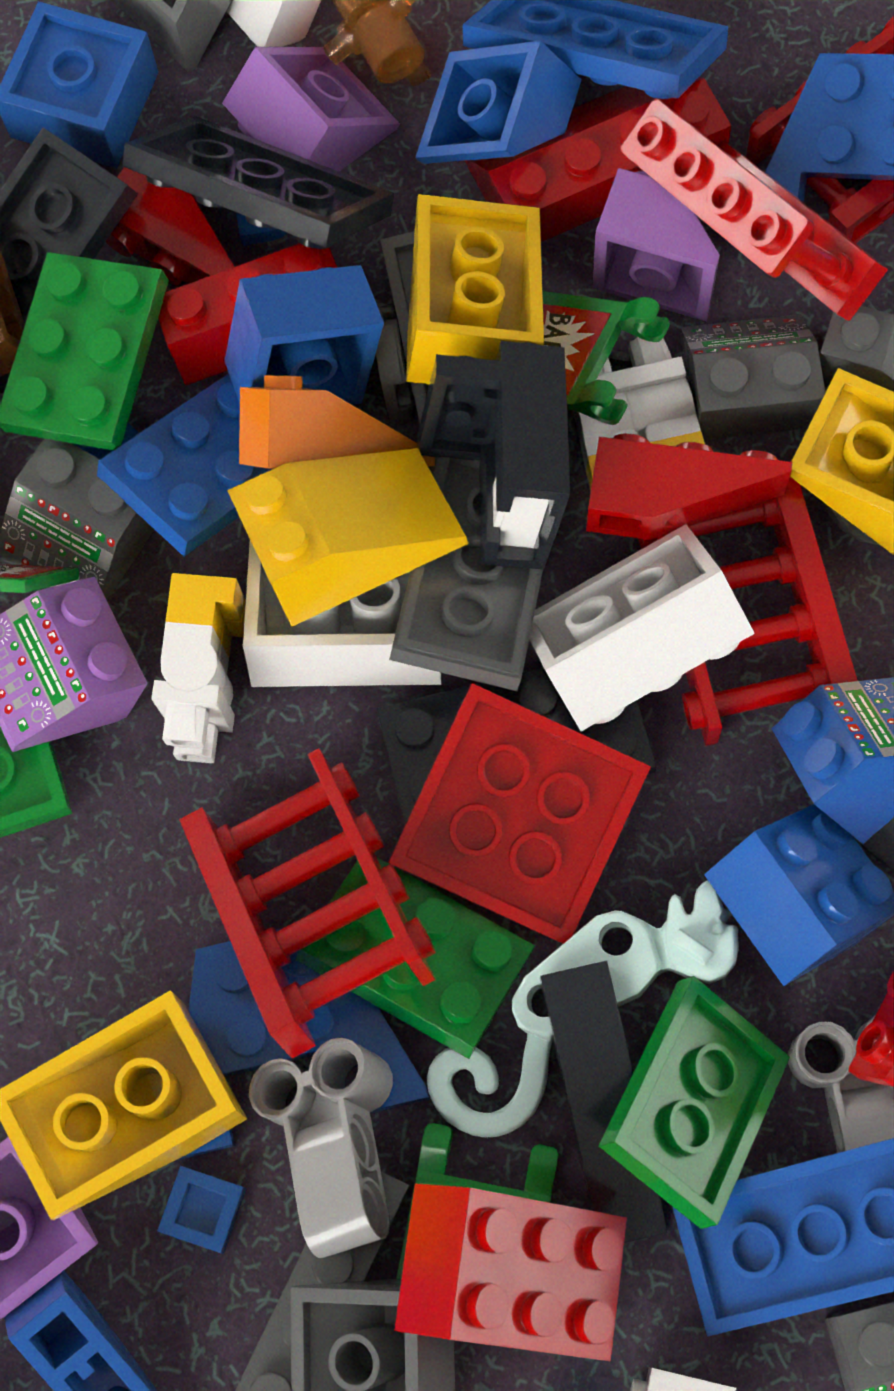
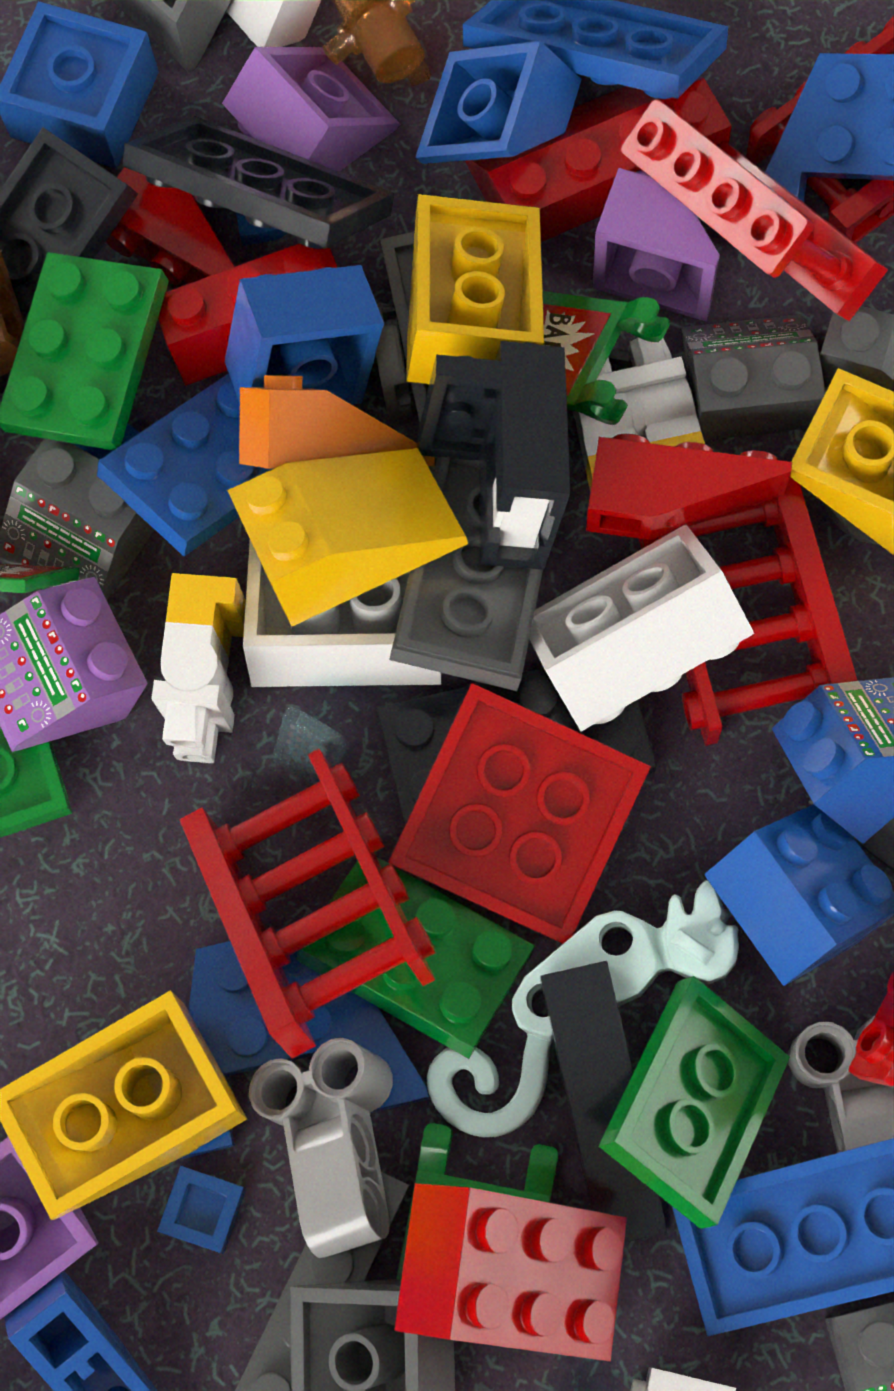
none -> clear light blue slope [273,706,348,785]

